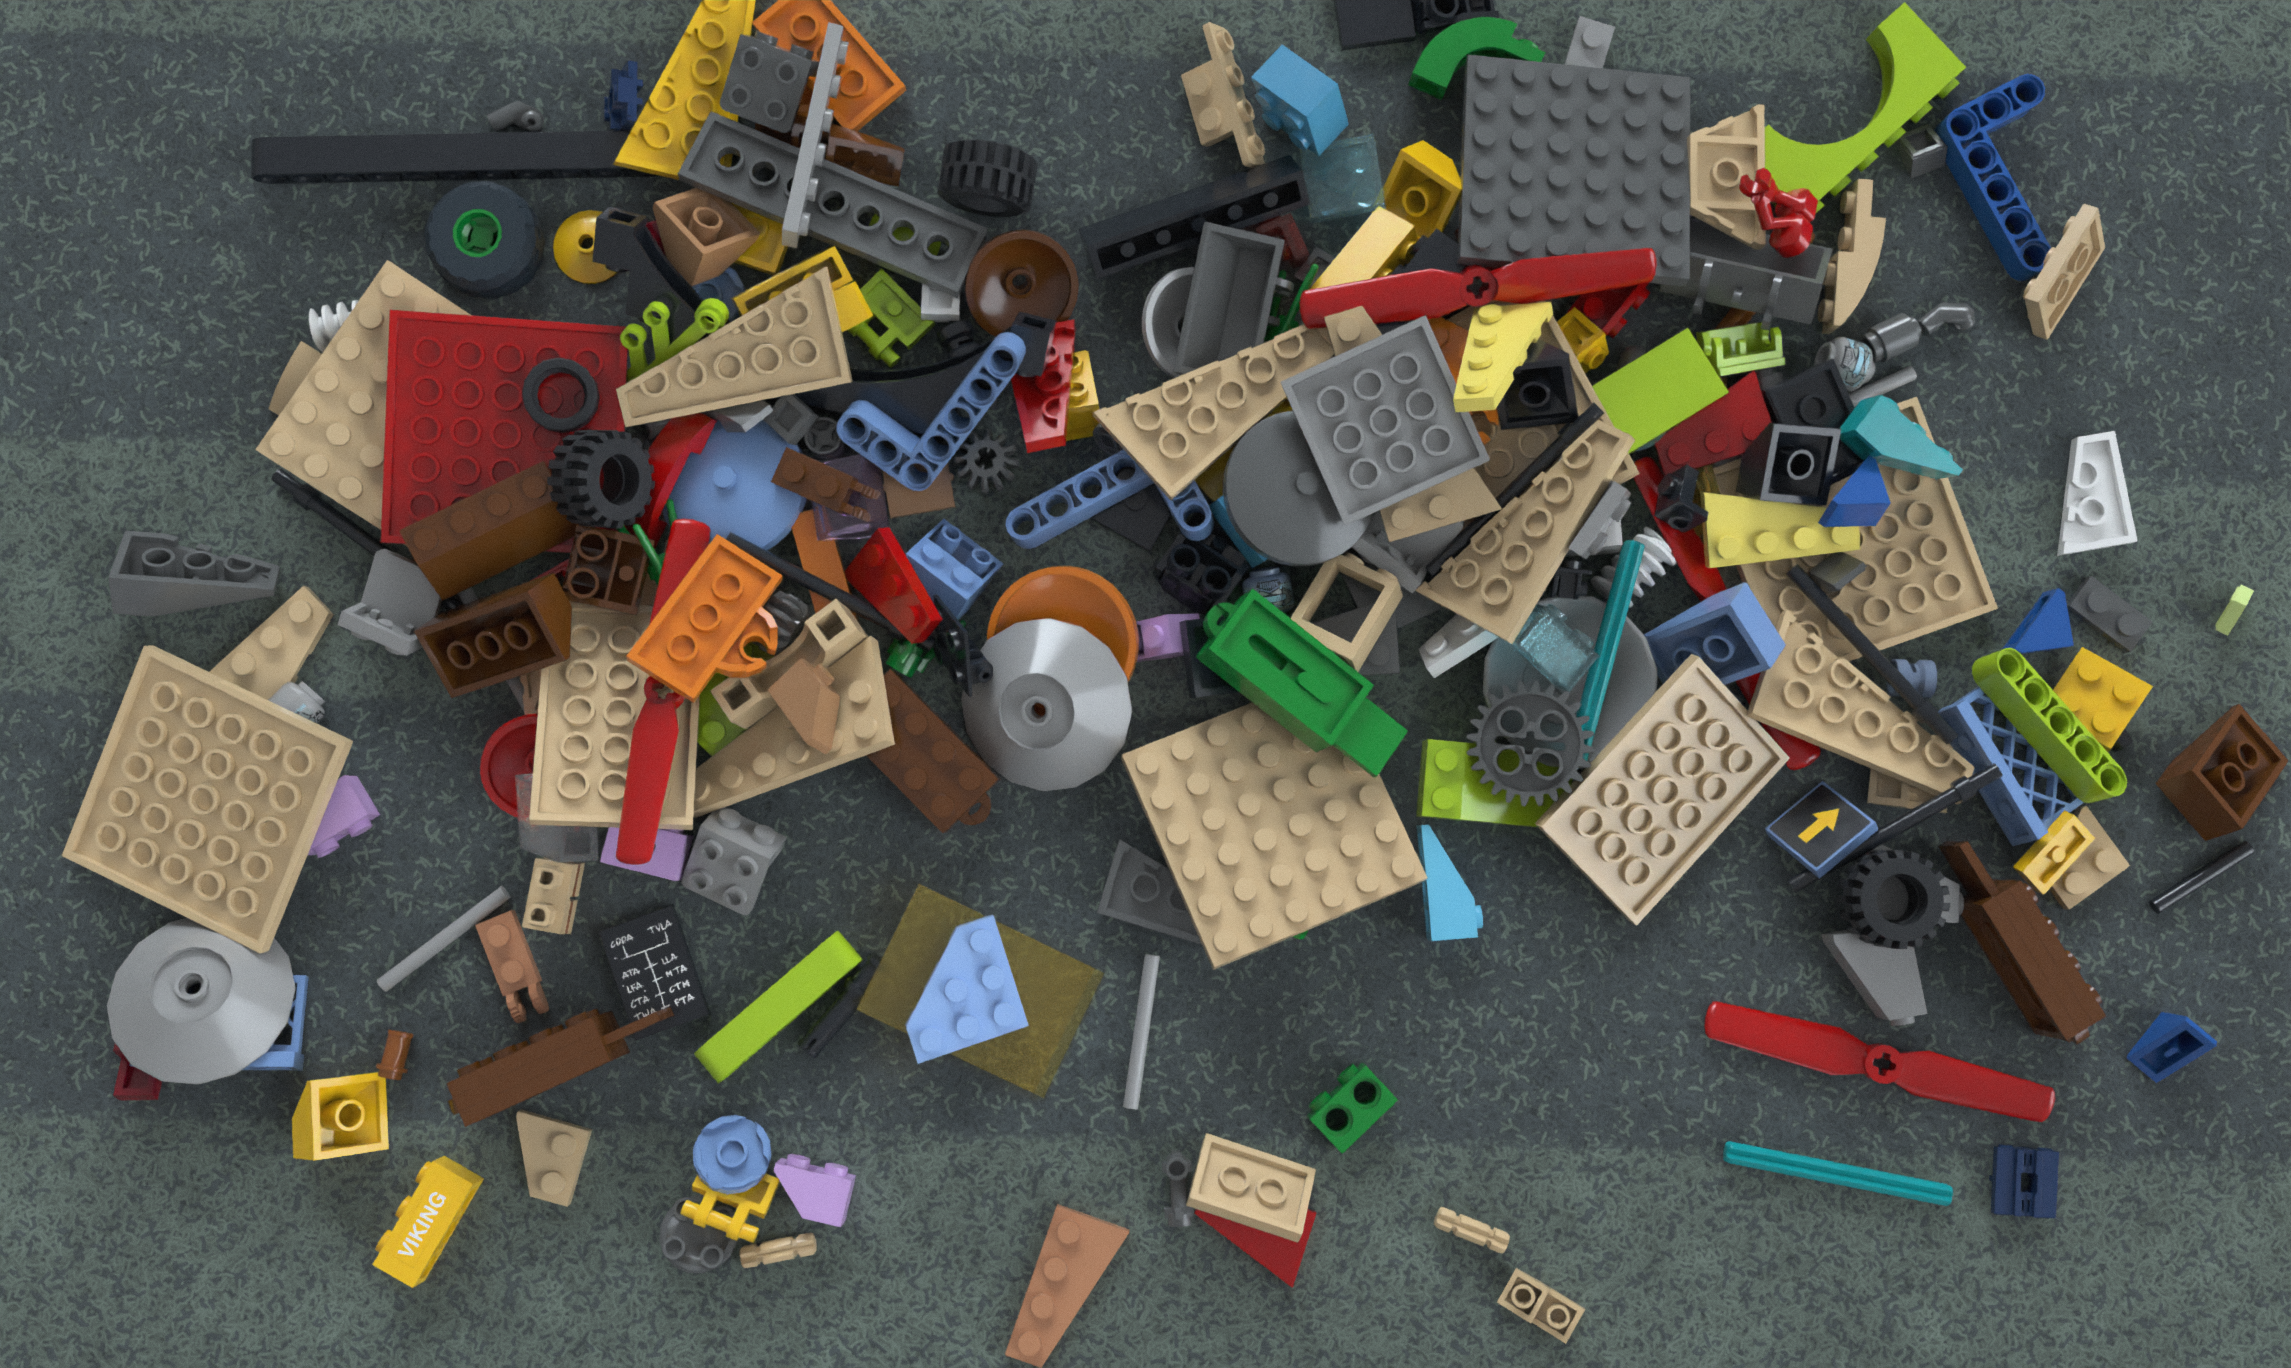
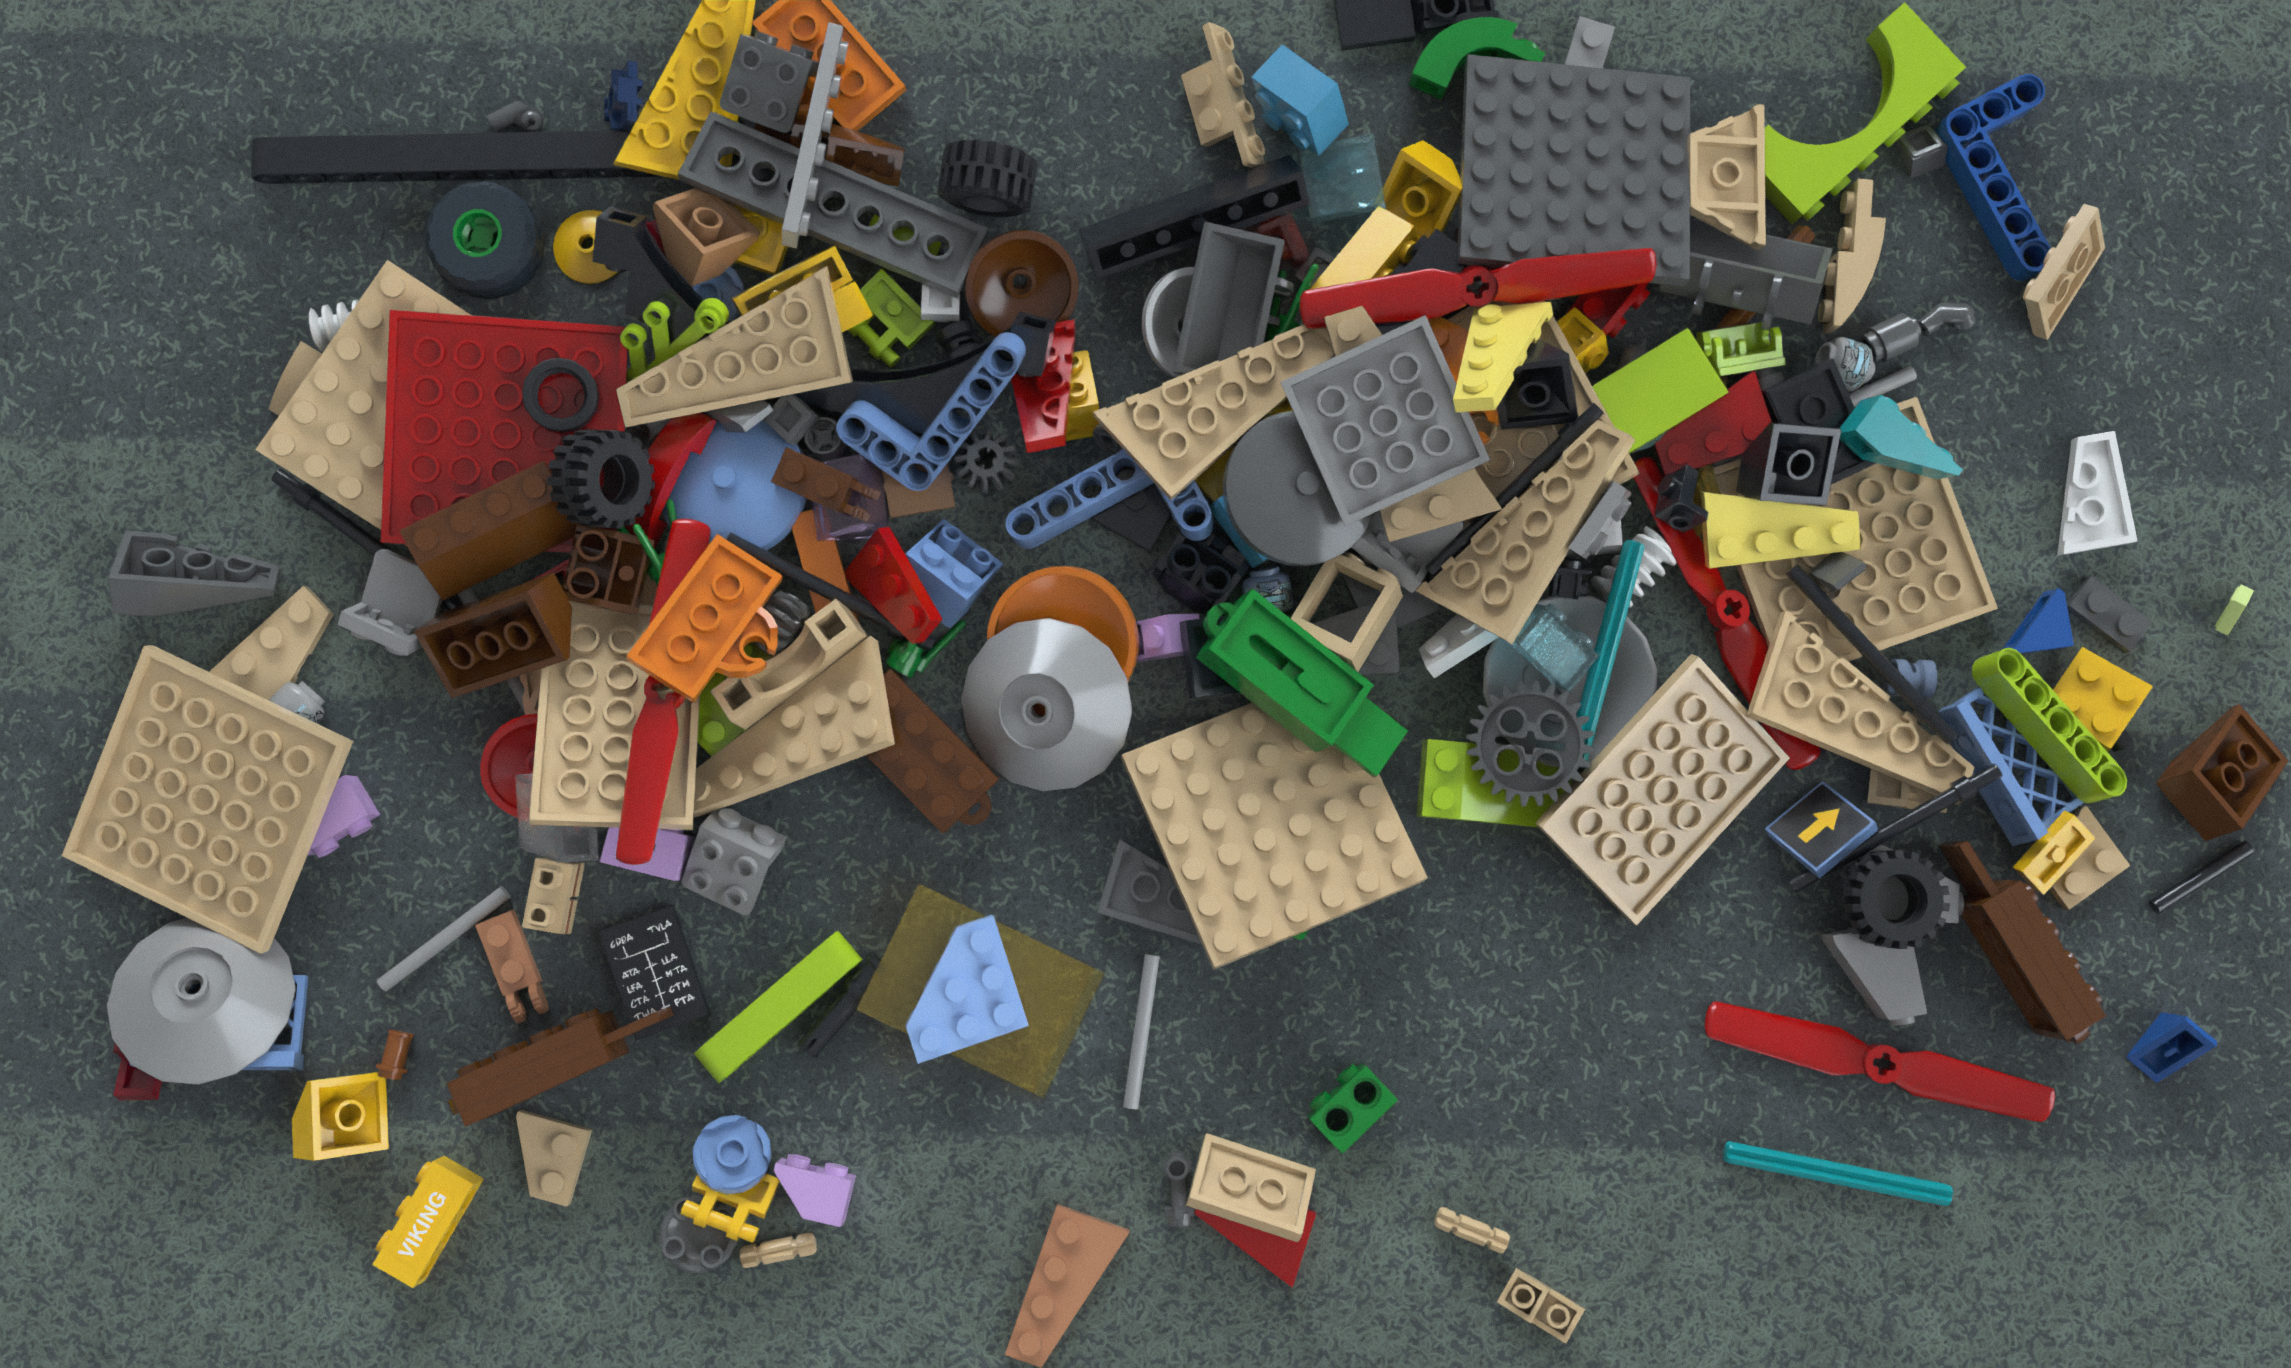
medium nougat slope [768,658,840,754] -> none
black hinge [933,594,993,697] -> none
medium azure slope [1416,825,1483,941] -> none
medium blue slope [1644,582,1786,685] -> none
red piece [1739,168,1818,258] -> none
blue slope [1818,455,1891,527] -> none
dark blue piece [1989,1144,2059,1219] -> none

